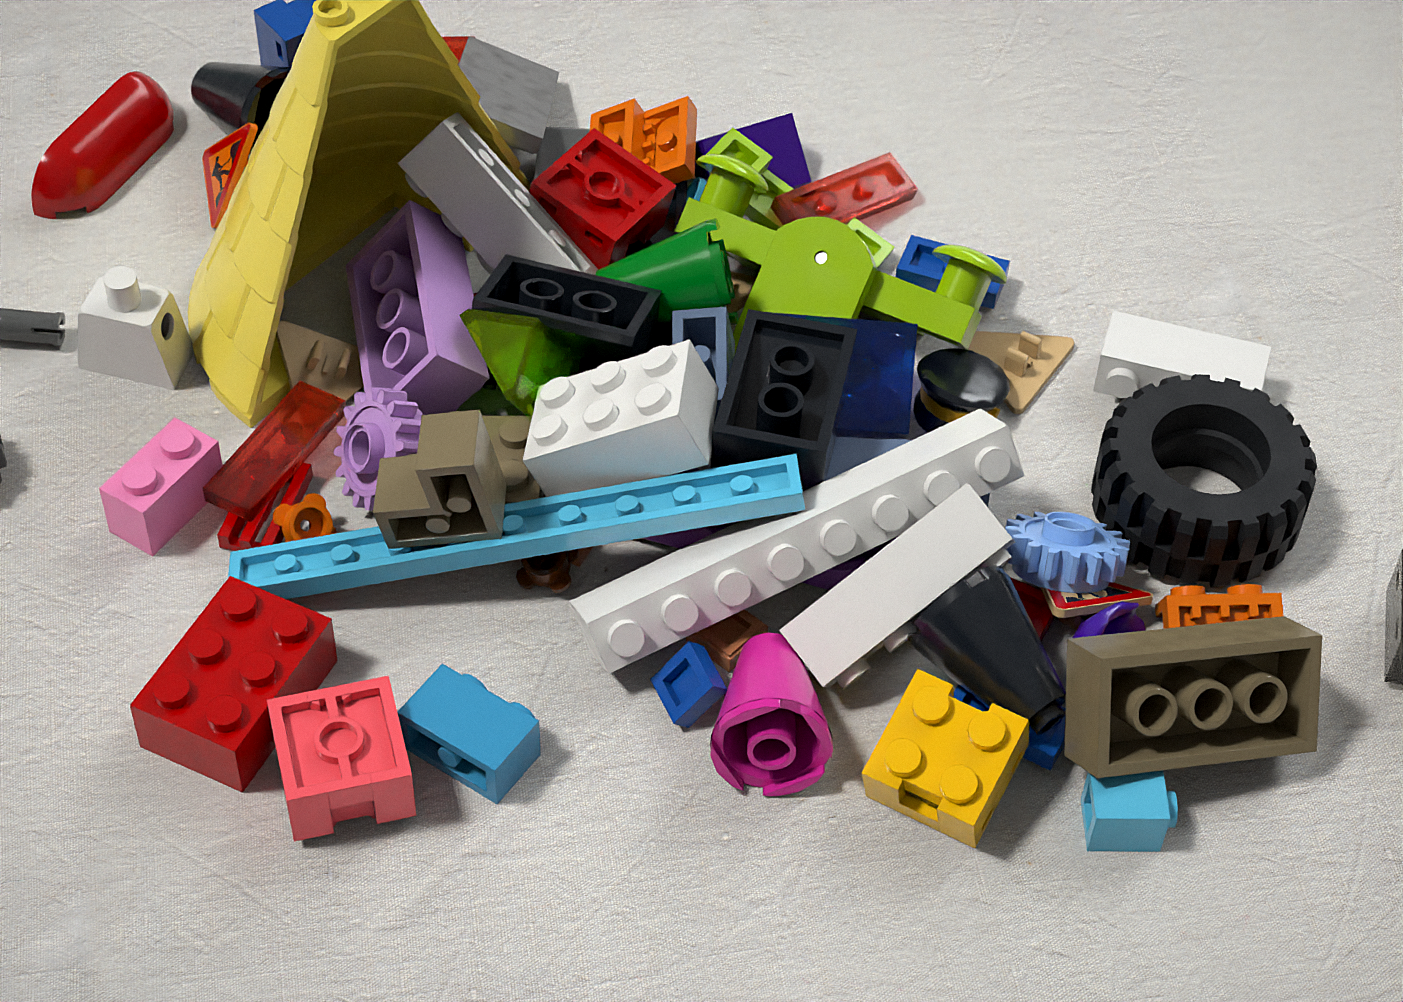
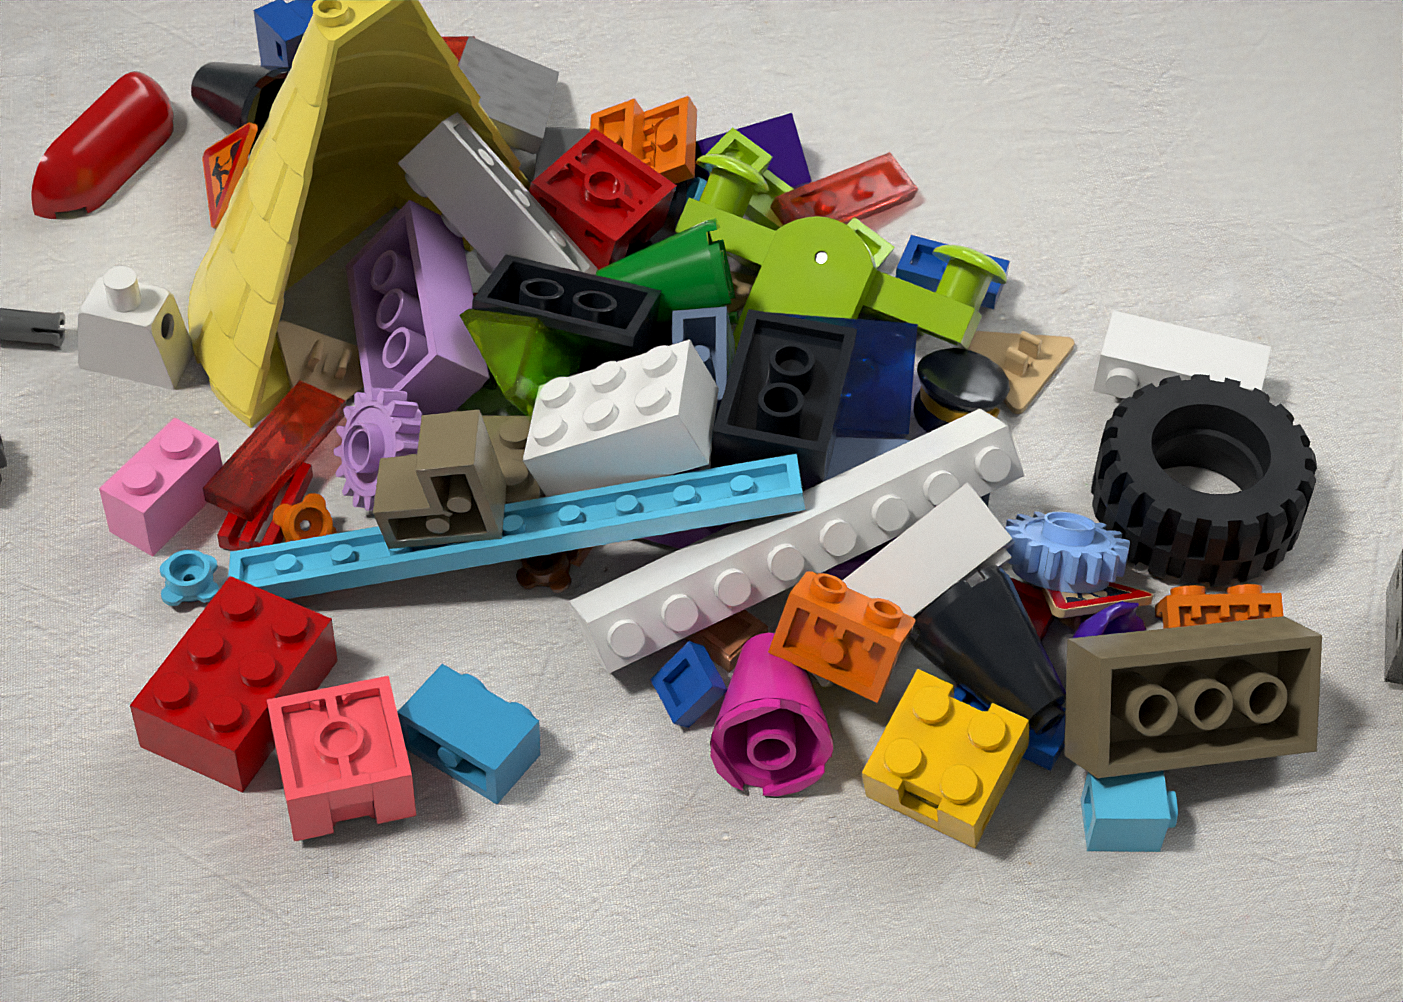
none -> medium azure plate [160,550,219,606]
none -> orange bracket [768,571,916,703]

